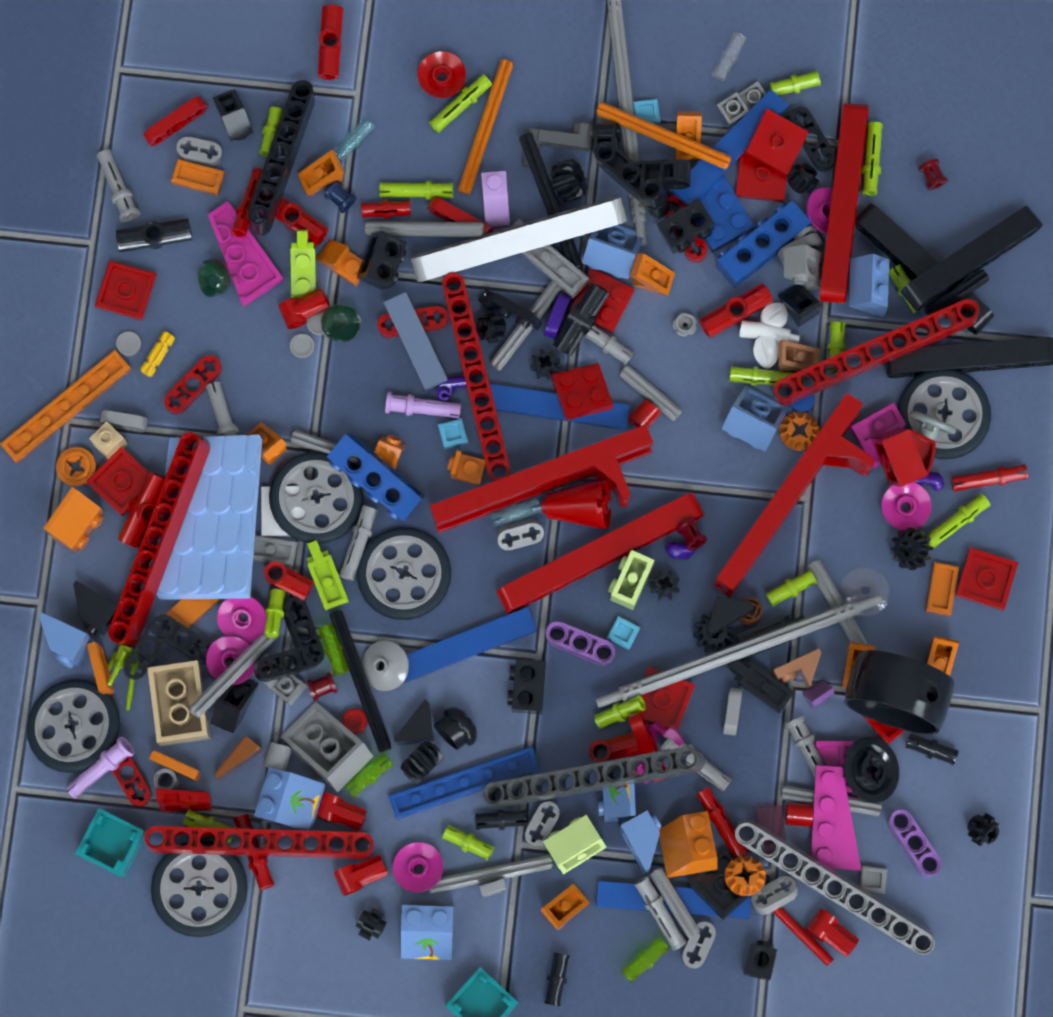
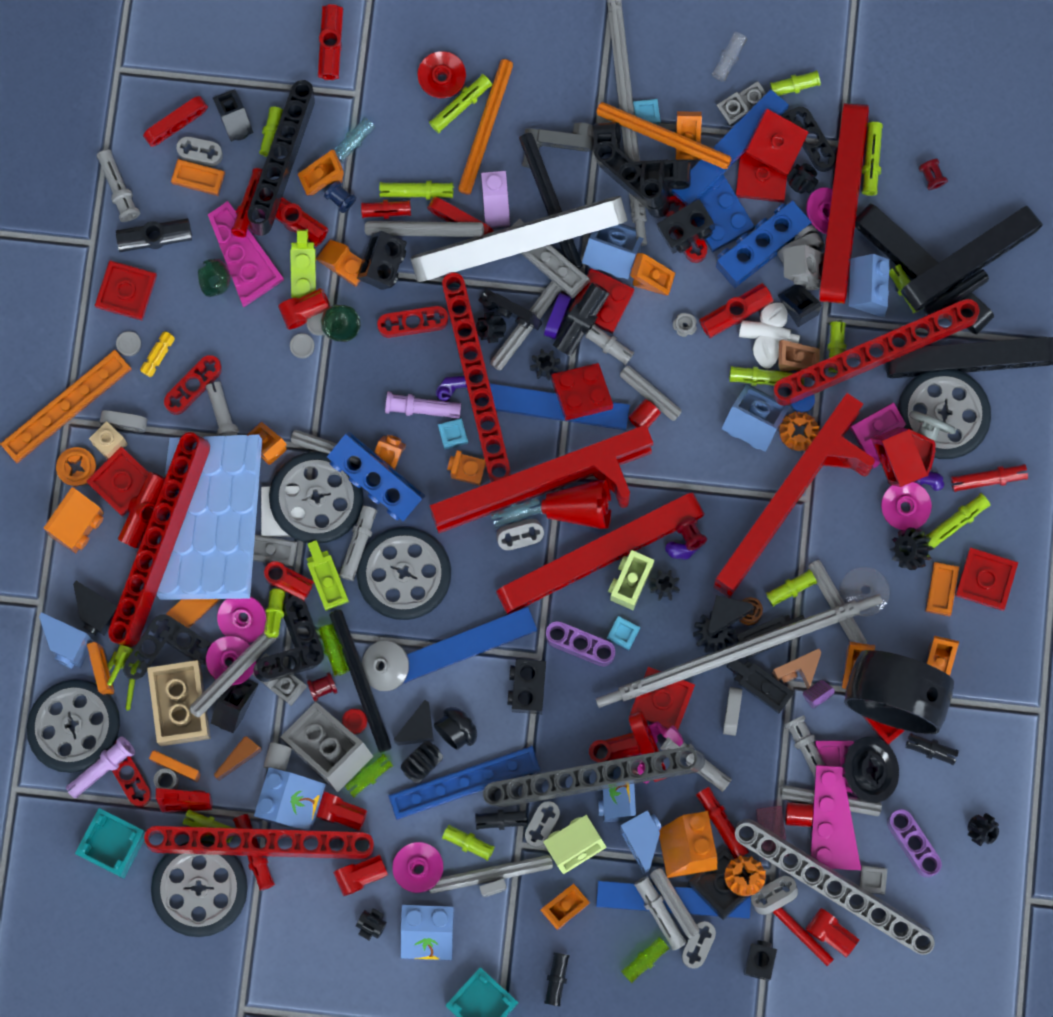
sand blue tile [384,292,448,391] -> none
black gear [550,159,587,202] -> none
lime pin [594,695,646,729] -> none

